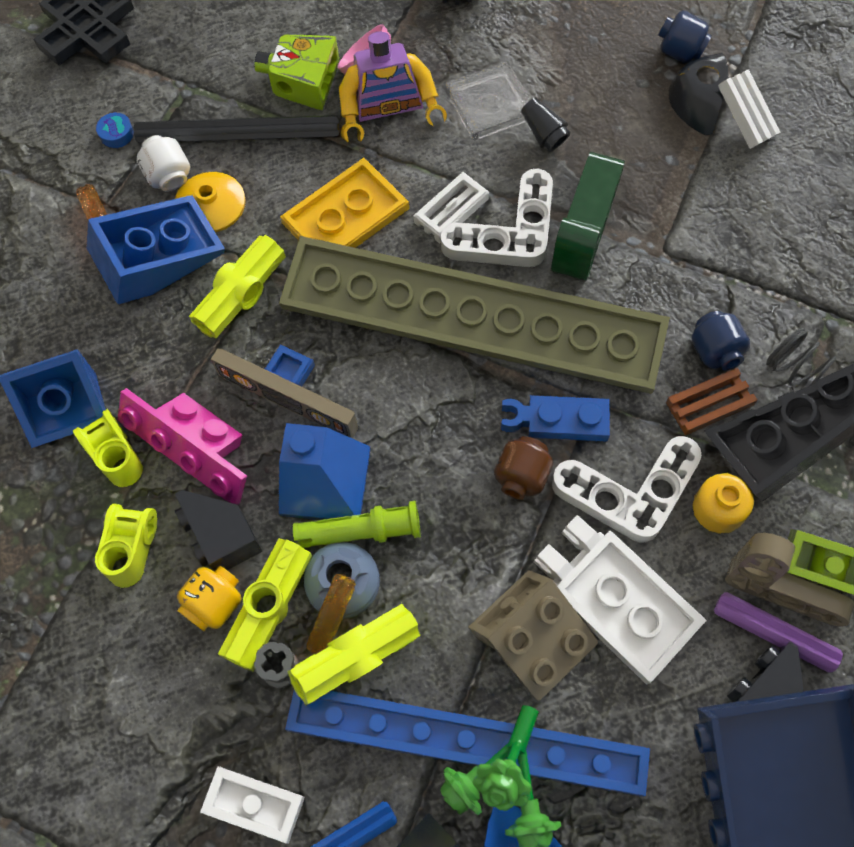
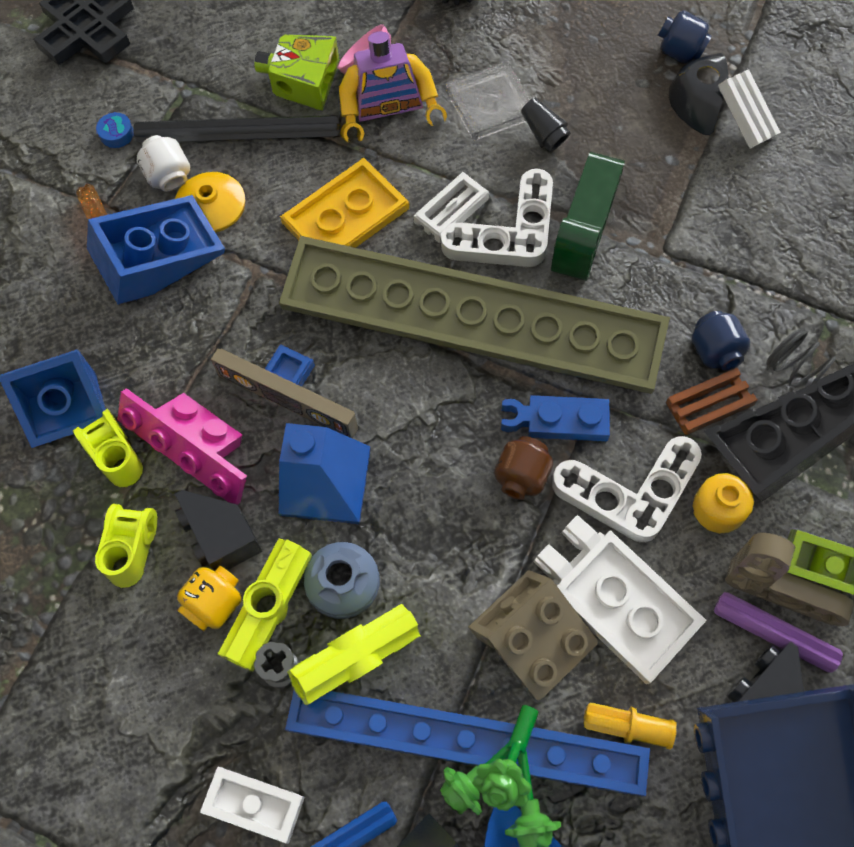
neon yellow piece [189,235,286,338] -> none
lime pin [293,500,421,548] -> none
clear orange axle [306,574,356,654] -> none
none -> yellow axle [583,703,677,750]

